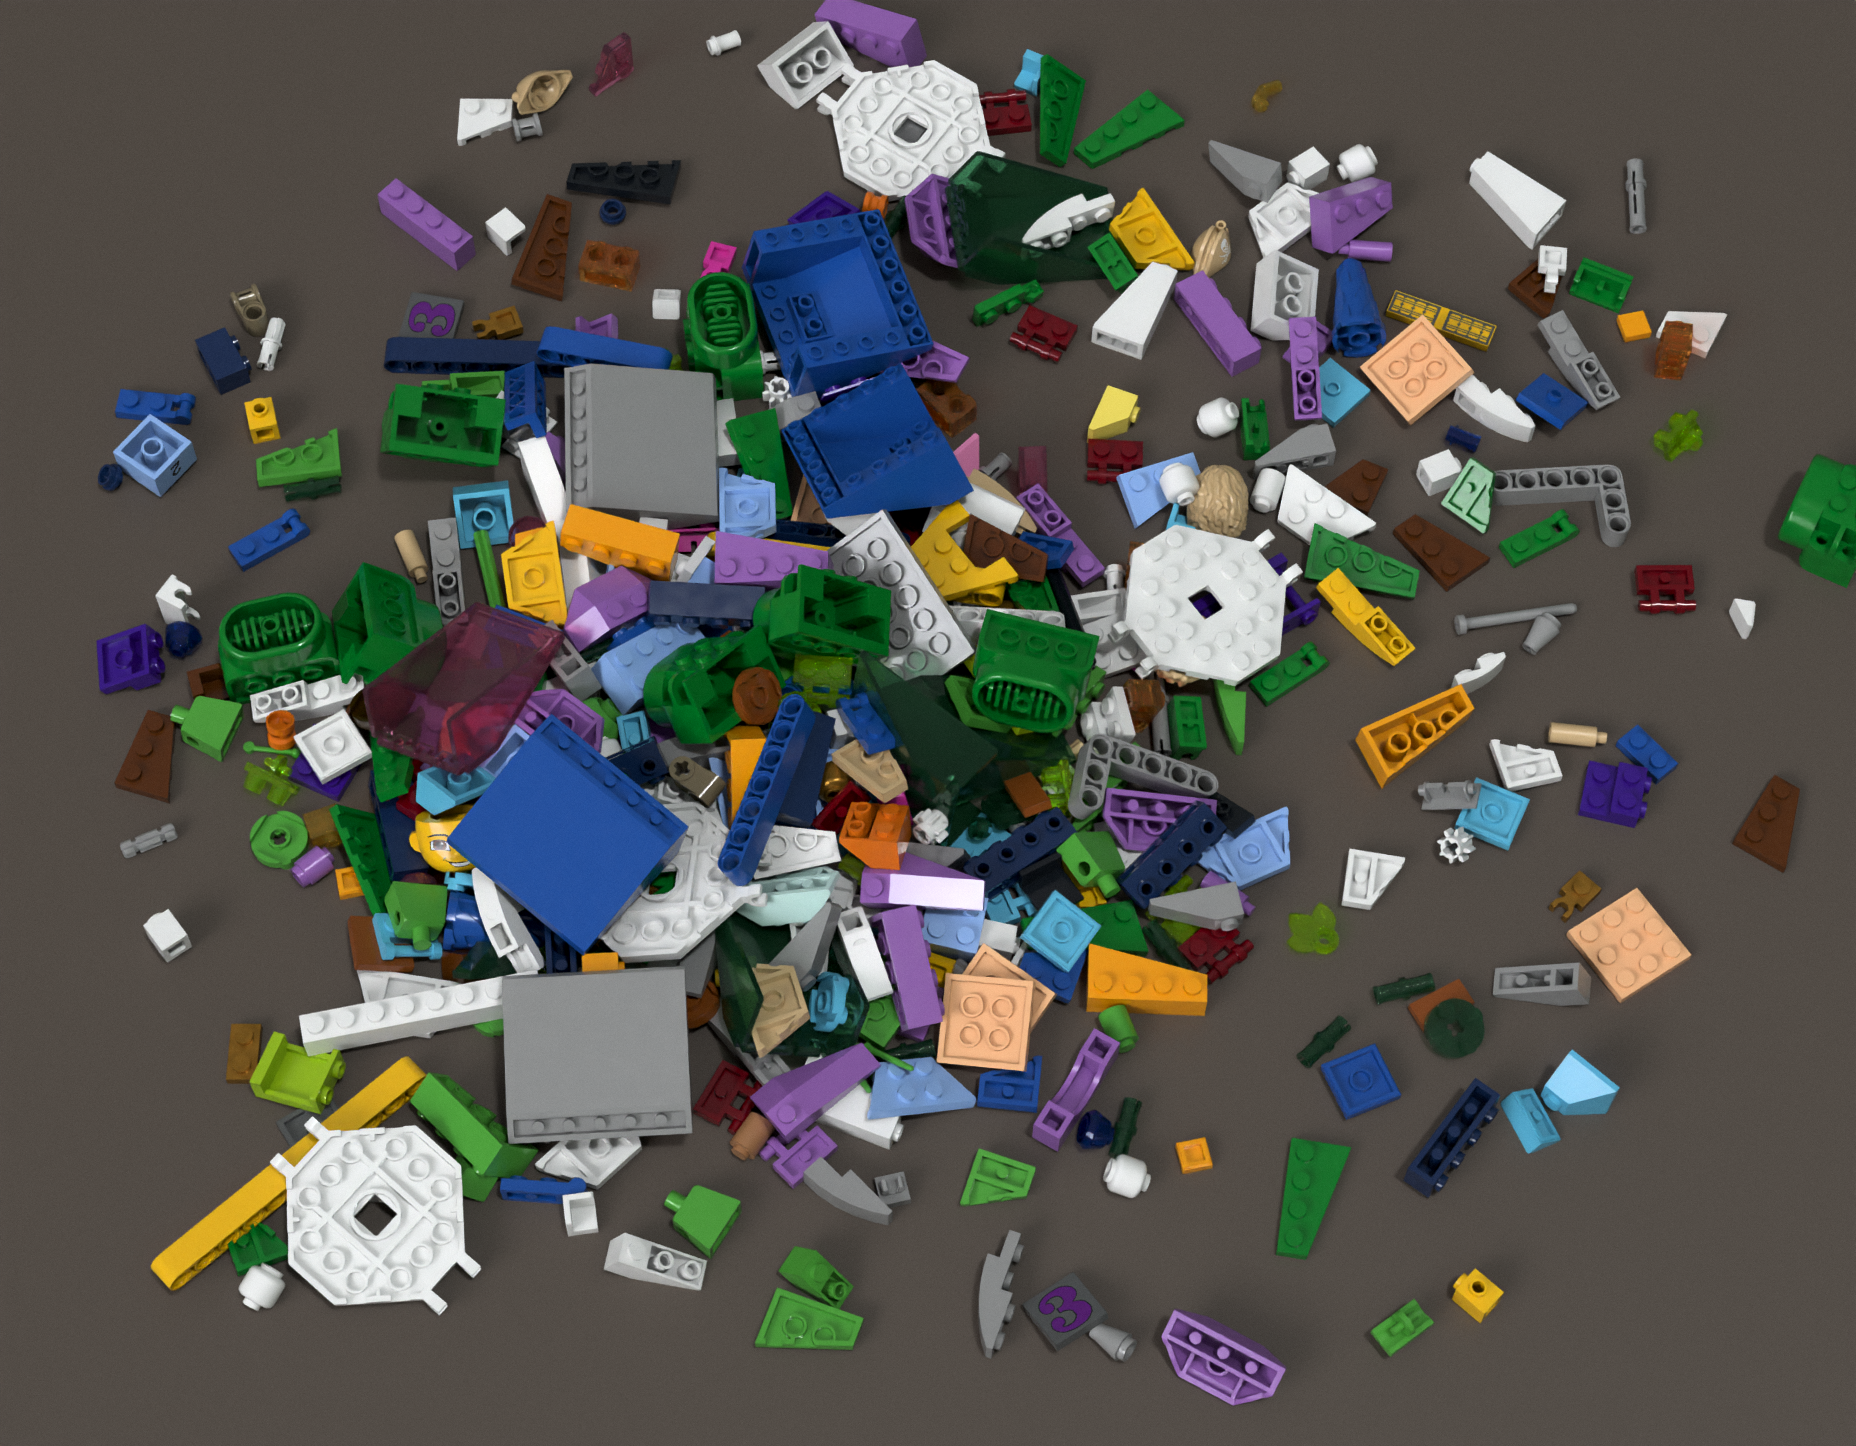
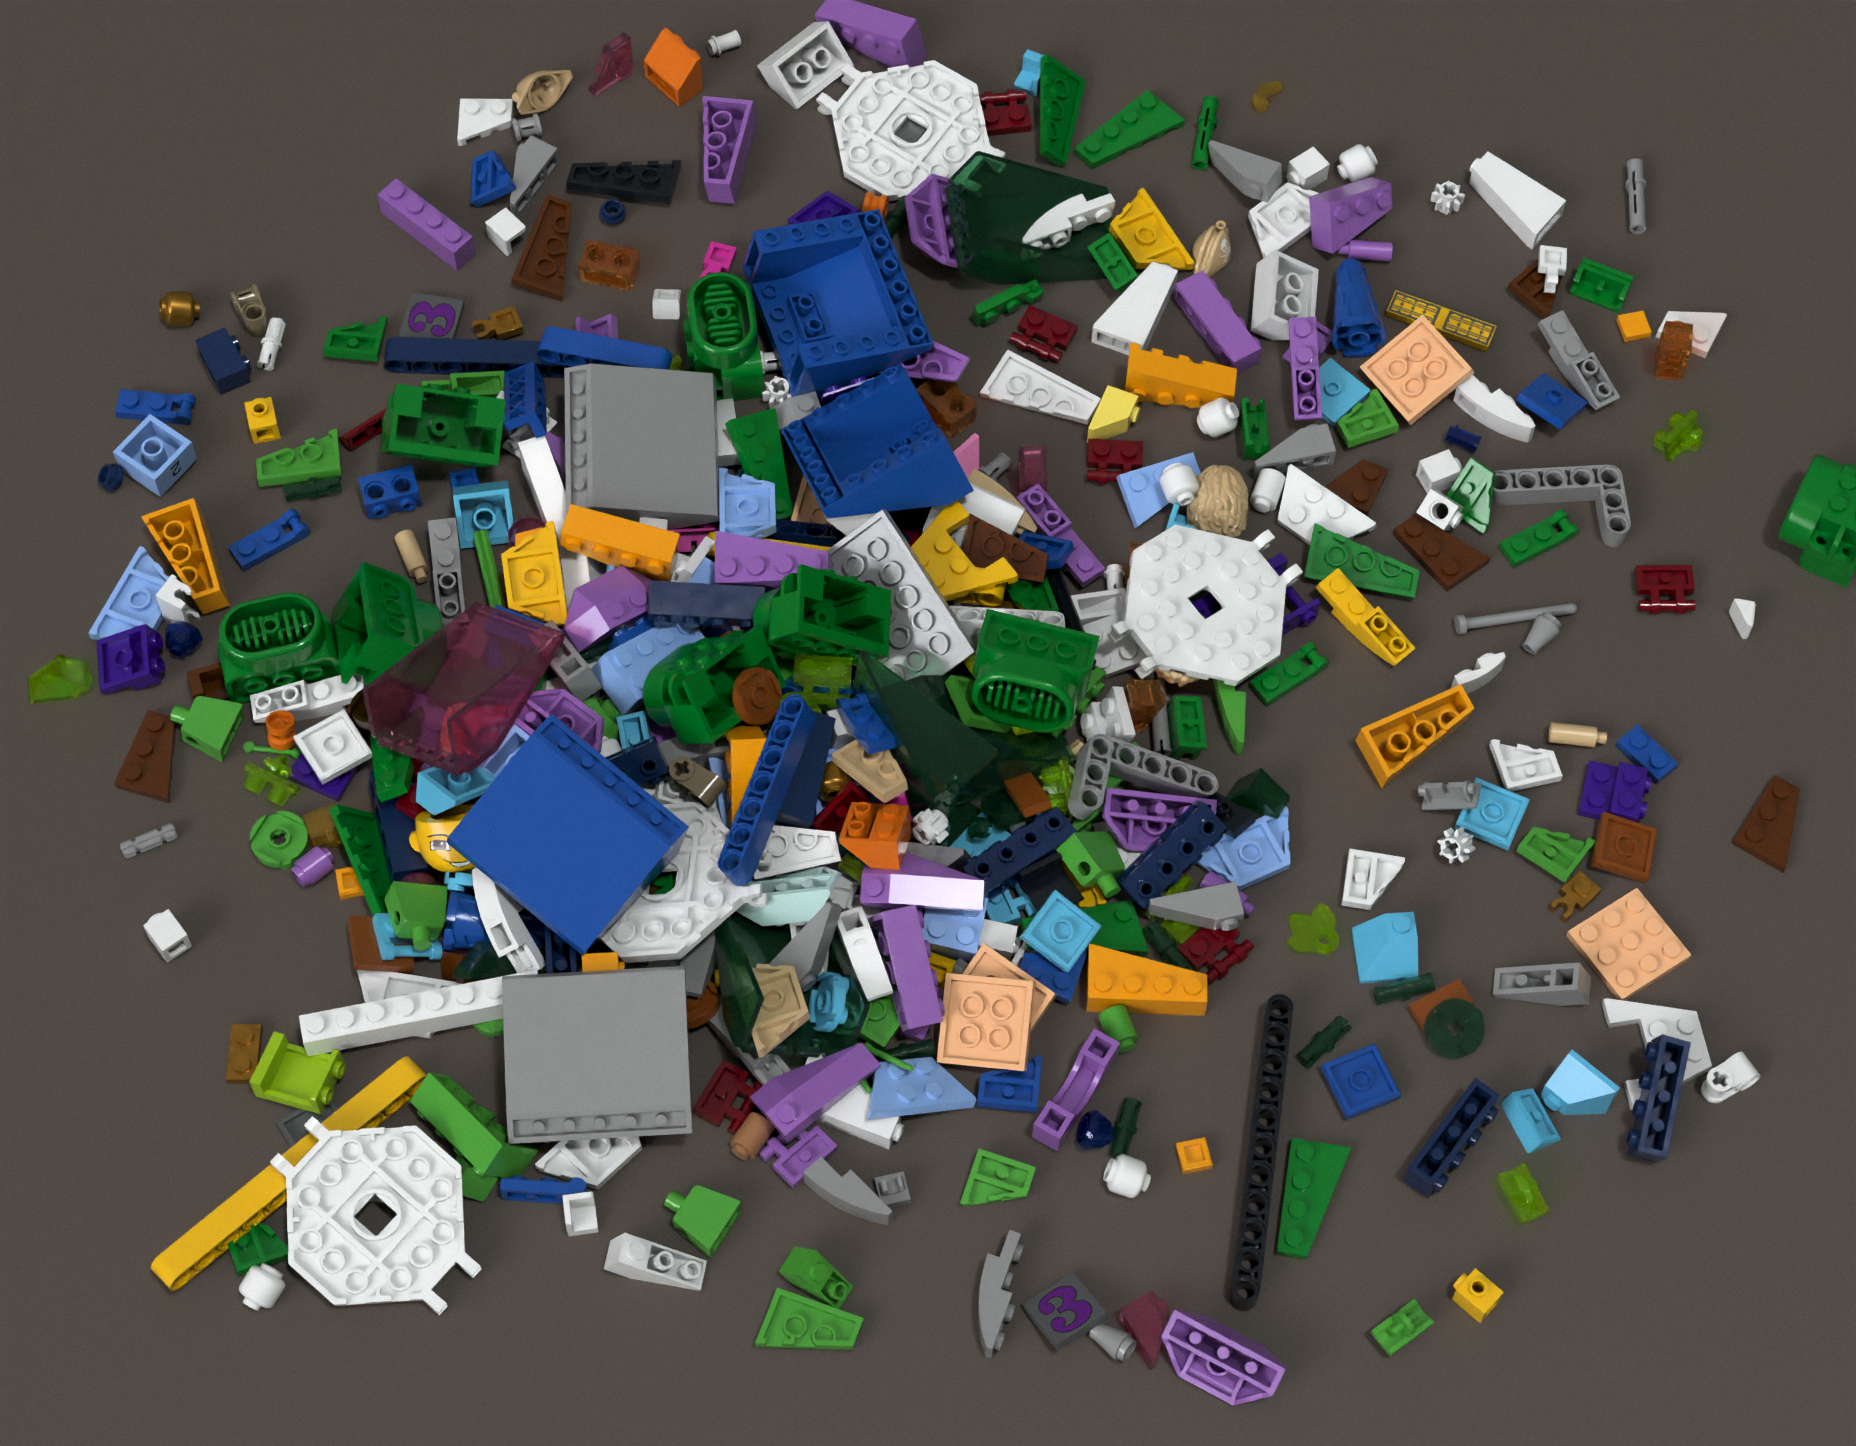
none -> clear neon green slope [28,654,91,704]
none -> light blue wing [89,546,169,640]
none -> light orange wedge [141,498,230,615]
none -> pearl gold head [159,291,200,326]
none -> green wing [323,316,388,362]
none -> dark red slope [339,408,387,452]
none -> blue brick [358,464,422,519]
none -> blue tile [449,467,479,491]
none -> blue wing [471,150,516,208]
none -> light grey slope [510,135,559,218]
none -> orange slope [644,27,703,107]
none -> medium lavender wedge [703,96,758,204]
none -> white wing [980,350,1101,425]
none -> clear pink slope [1119,1291,1170,1370]
none -> light orange wedge [1125,342,1237,408]
none -> green pin [1191,96,1219,170]
none -> clear green slope [1226,768,1290,819]
none -> black beam [1230,994,1293,1311]
none -> bright green wing [1337,389,1399,448]
none -> medium azure slope [1351,912,1418,984]
none -> white brick [1416,489,1464,531]
none -> white gear [1430,181,1465,215]
none -> clear neon green hips [1497,1163,1550,1225]
none -> bright green wing [1517,827,1595,883]
none -> dark orange tile [1591,811,1657,883]
none -> white wing [1601,998,1712,1110]
none -> dark blue brick [1626,1034,1691,1163]
none -> white piece [1701,1051,1761,1104]

